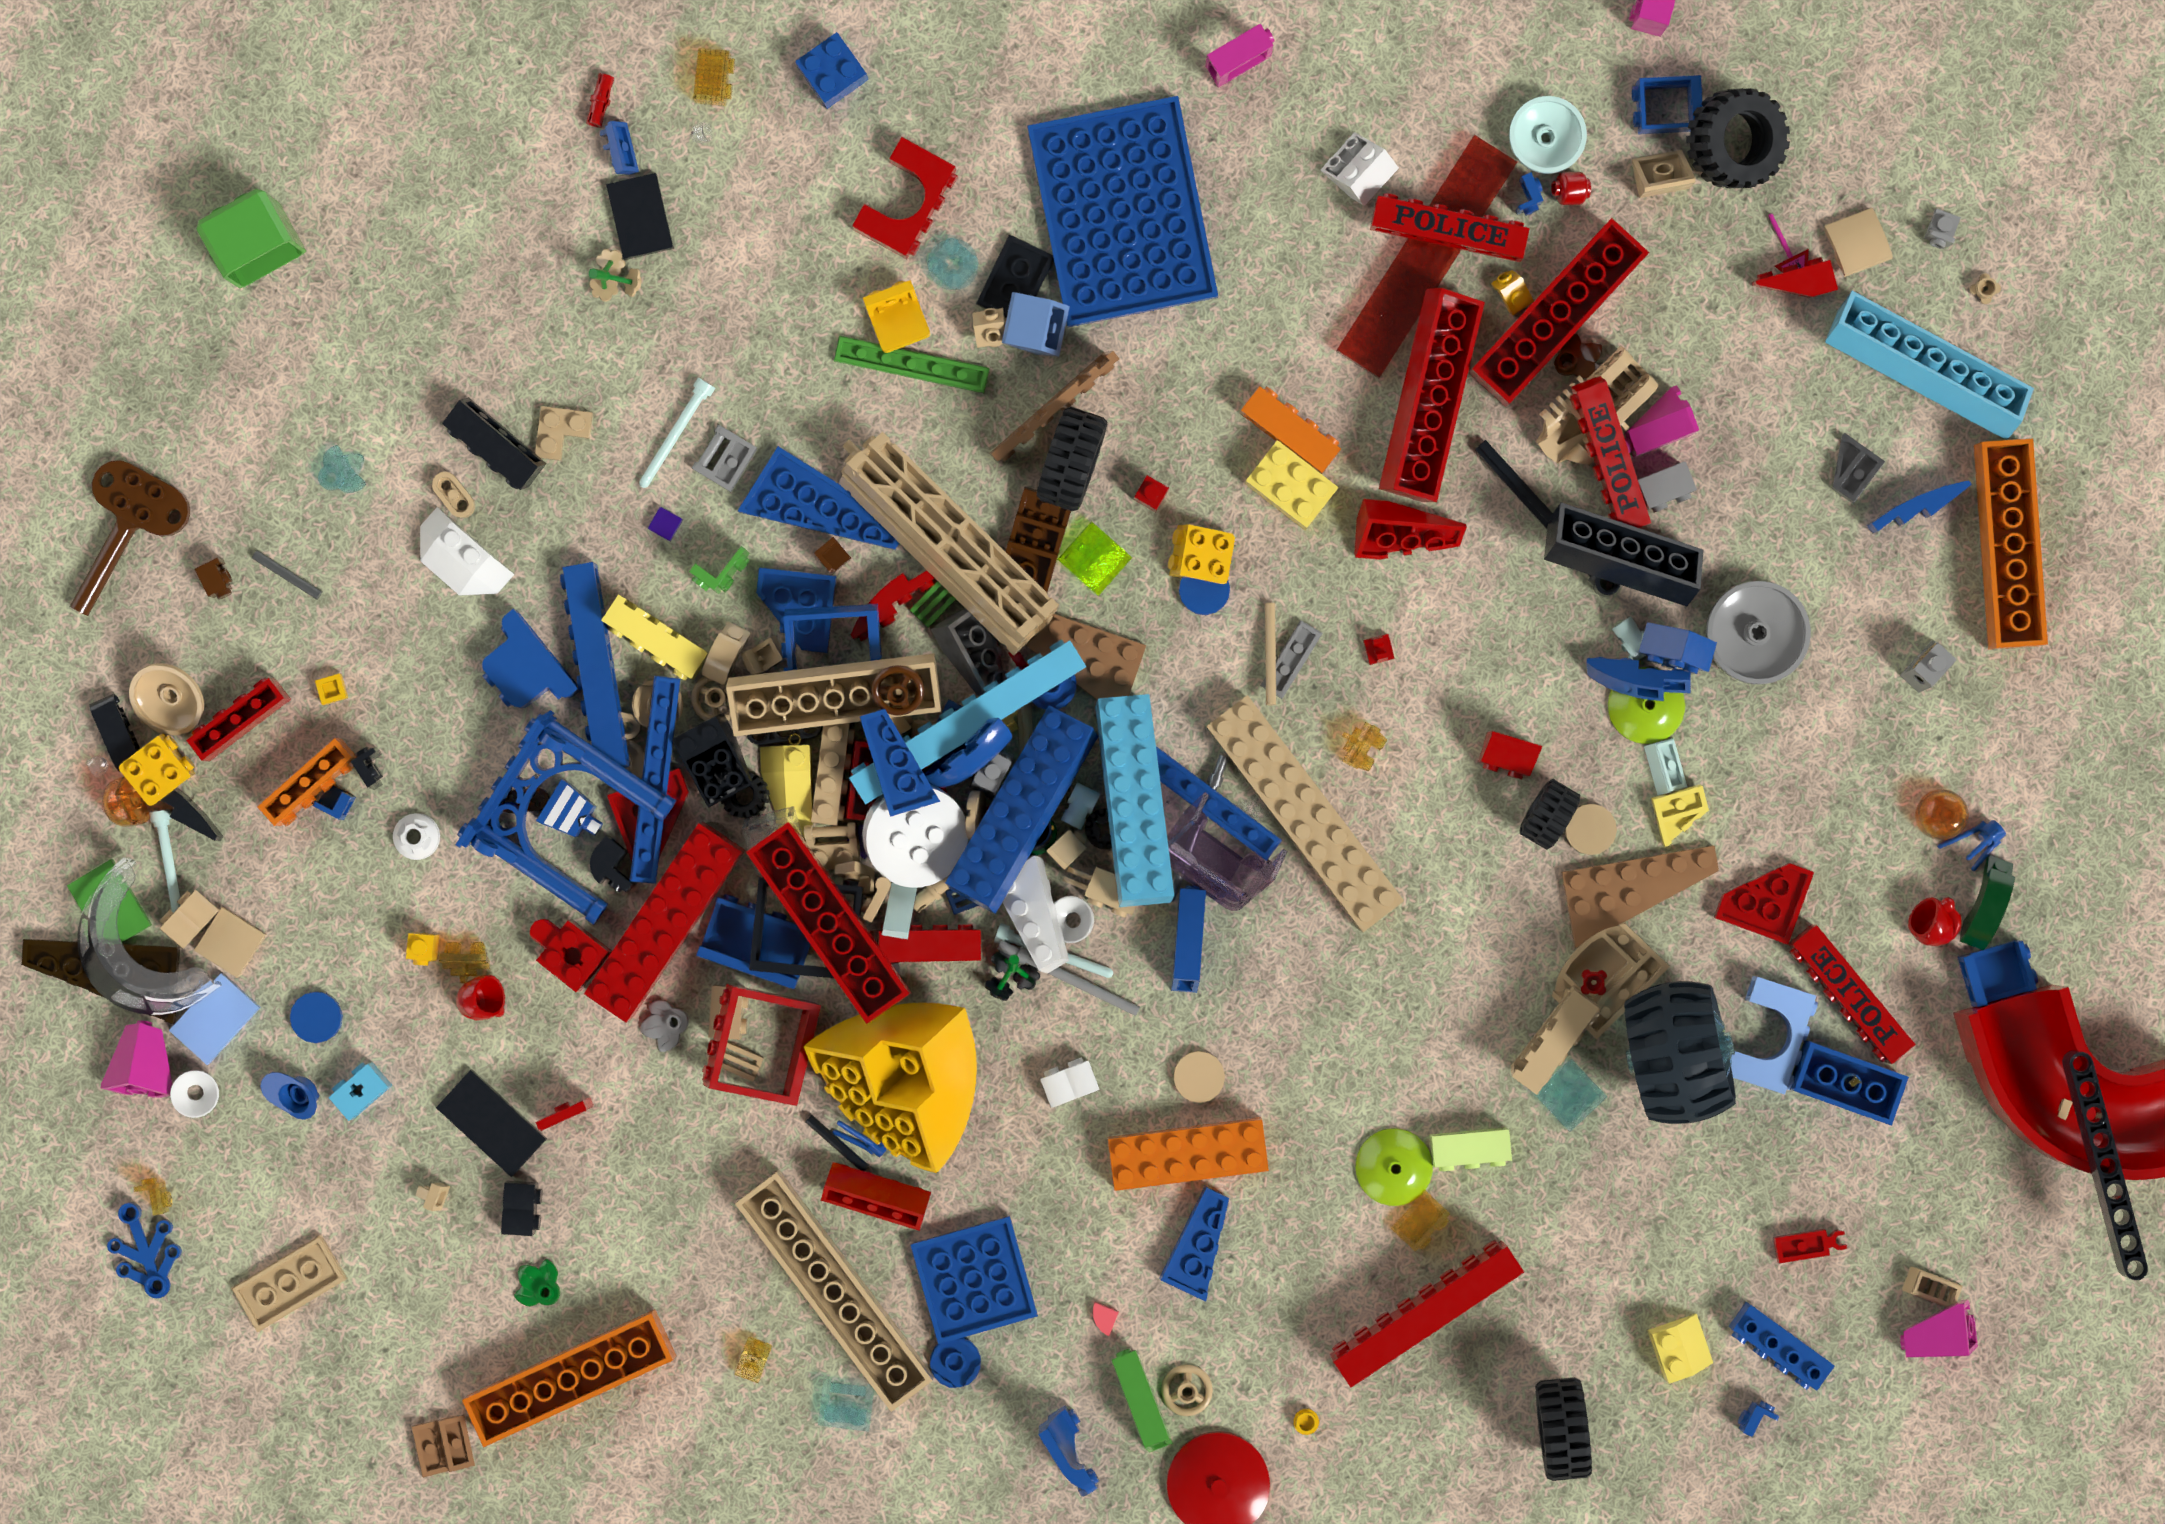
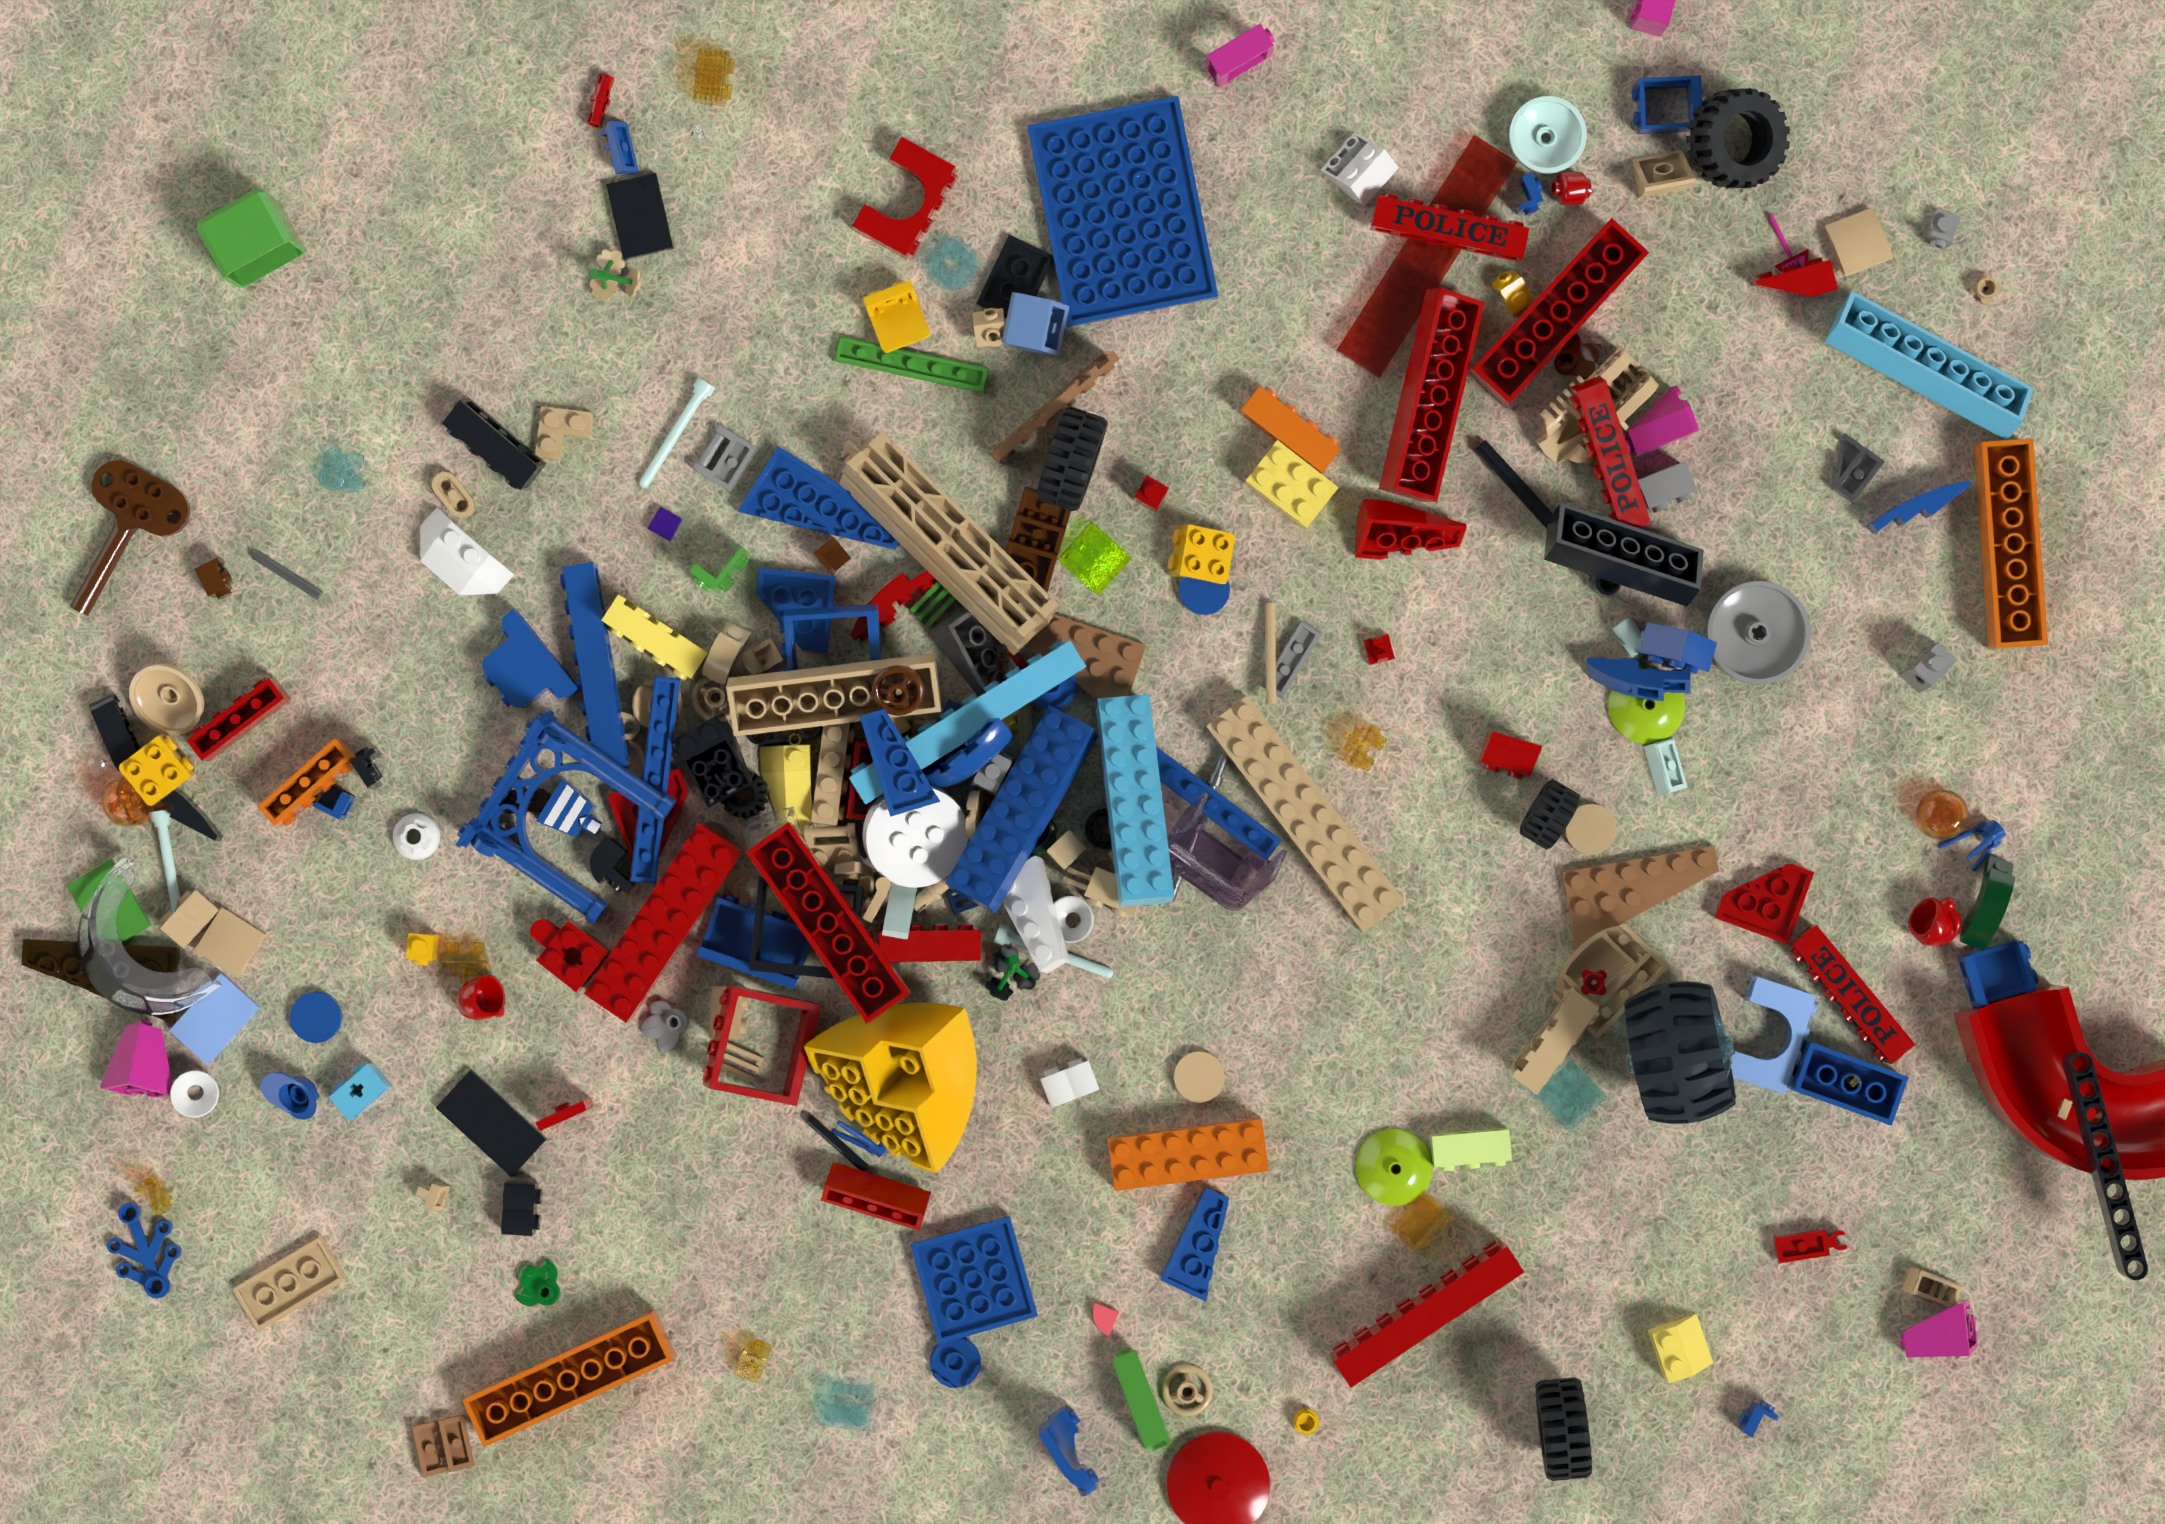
yellow plate [315,673,348,706] -> none
tan brick [735,1170,934,1412] -> none
blue brick [795,32,869,109] -> none
light grey bar [997,940,1140,1016] -> none
light aqua piece [1060,782,1100,830] -> none
blue slope [1171,886,1206,993] -> none
light yellow wing [1651,784,1709,847] -> none
blue brick [1728,1302,1835,1391] -> none

